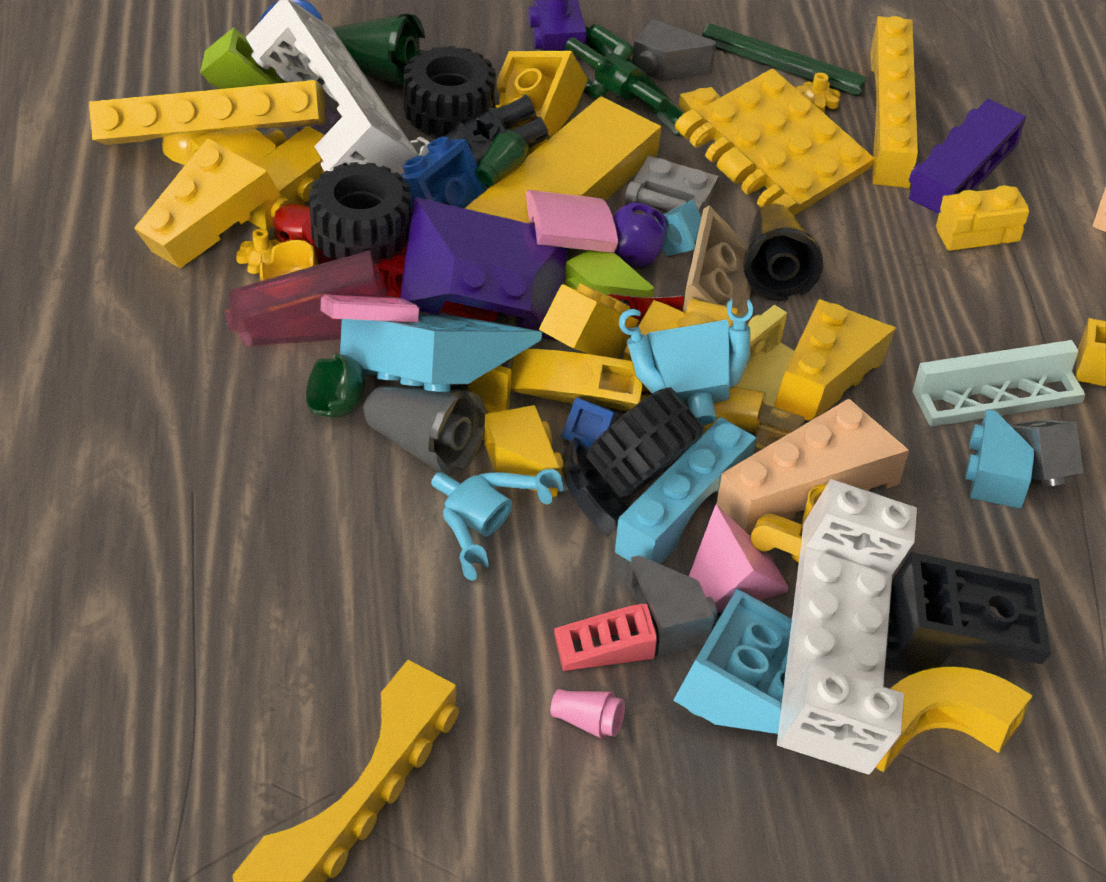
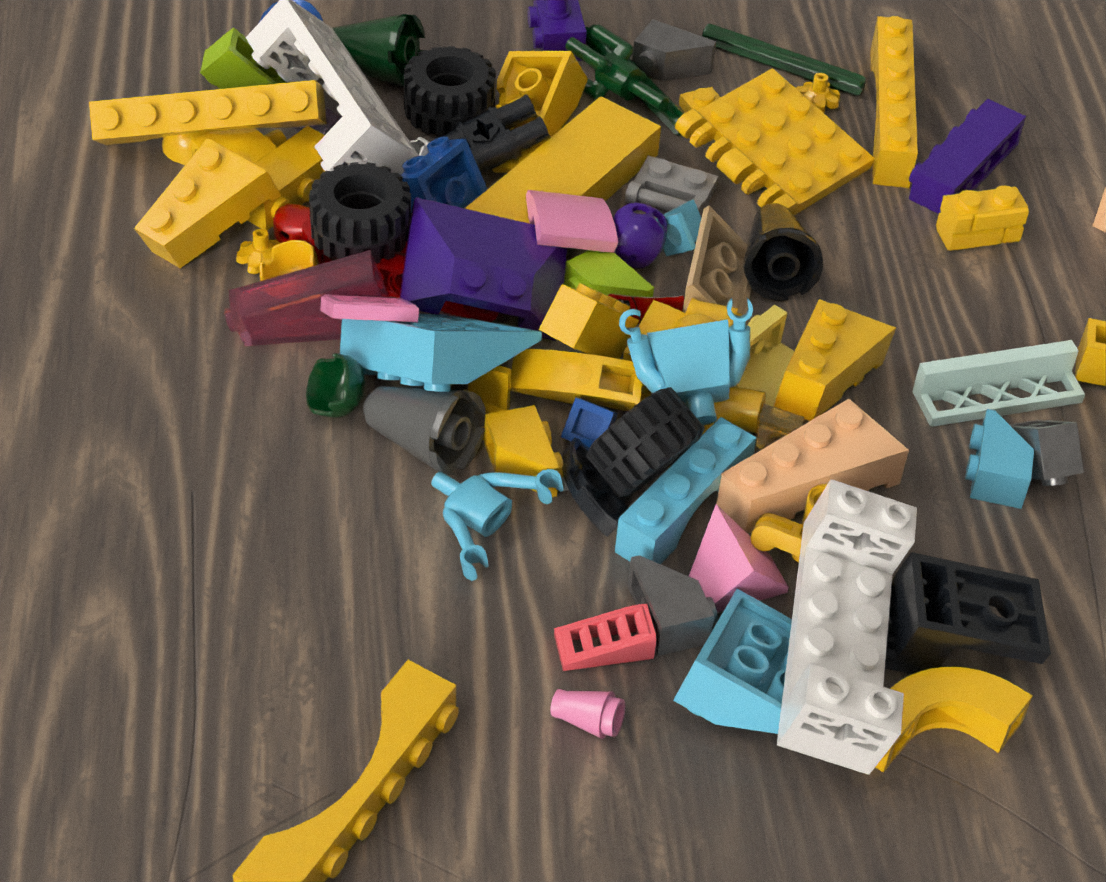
dark green cone [475,130,529,186] -> none

